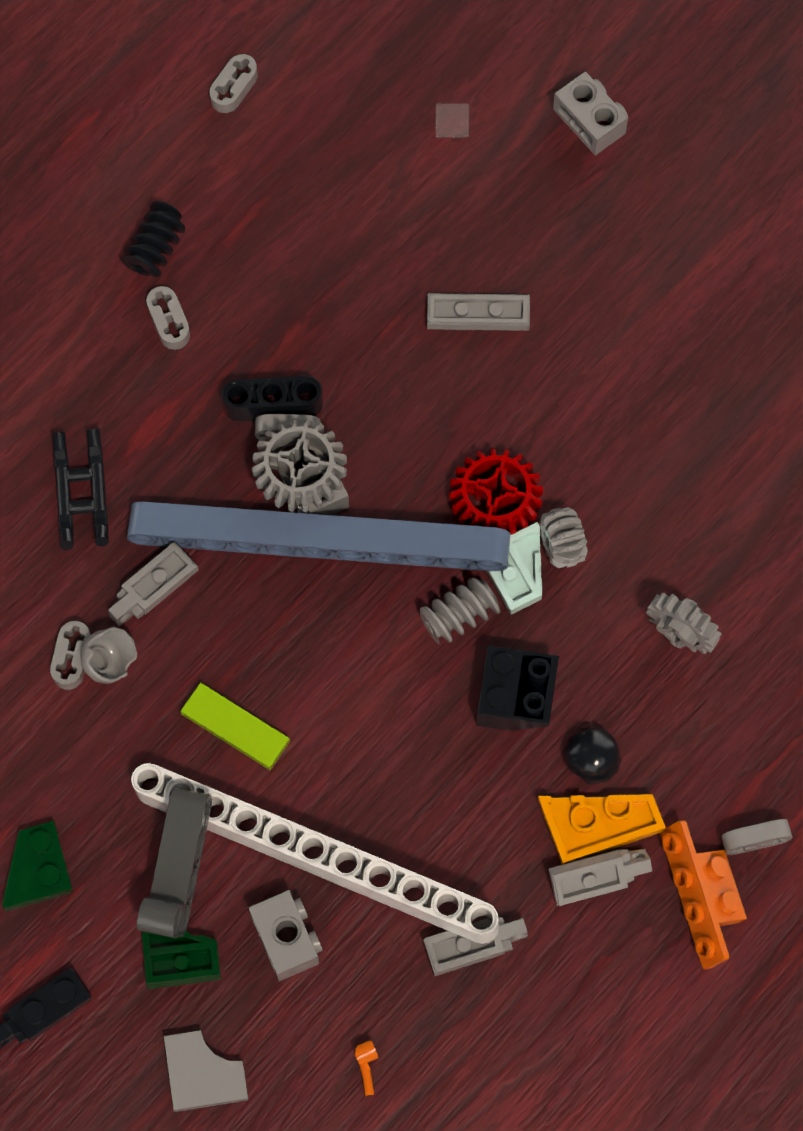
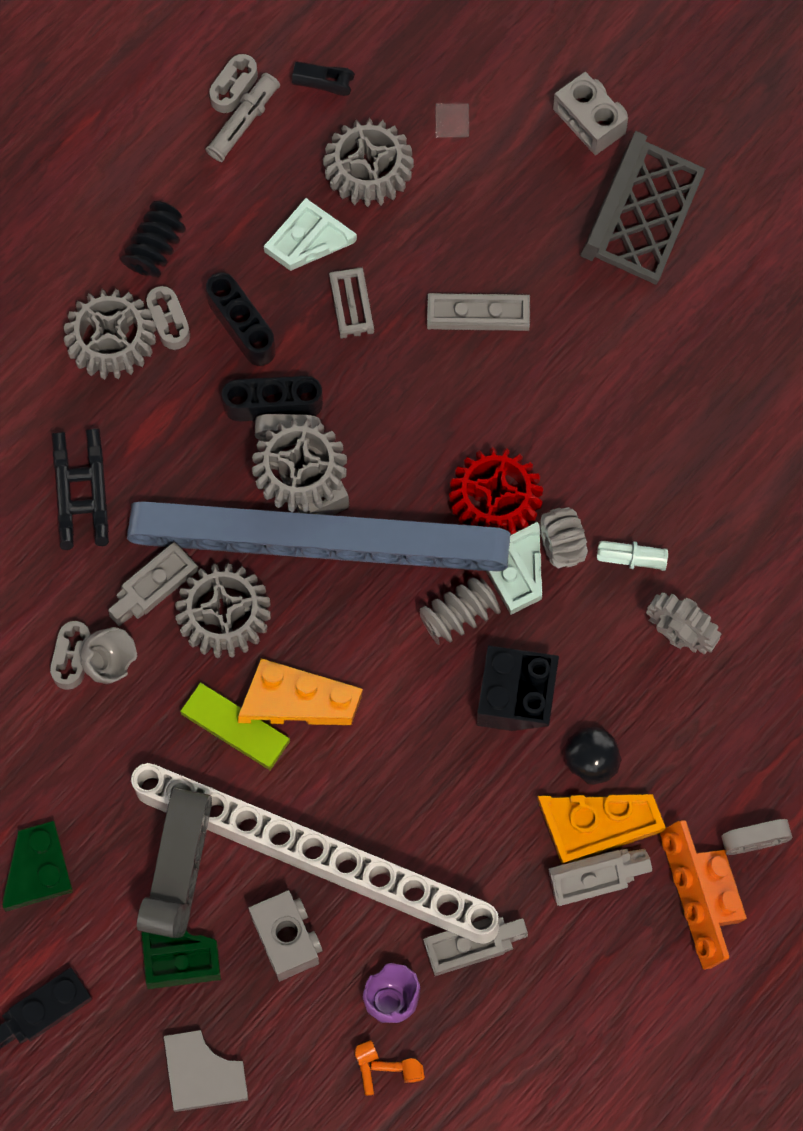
none -> light grey gear [64,288,156,380]
none -> light grey gear [175,563,271,658]
none -> light grey pin [206,73,280,162]
none -> black beam [206,273,275,366]
none -> light orange wing [238,658,363,725]
none -> light aqua wing [264,198,357,271]
none -> black bar [292,61,355,96]
none -> light grey gear [323,117,414,207]
none -> light grey tile [329,267,374,338]
none -> medium lavender hair [363,963,420,1023]
none -> orange hand [371,1058,425,1083]
none -> dark grey fence [580,131,705,285]
none -> light aqua axle [597,541,668,571]

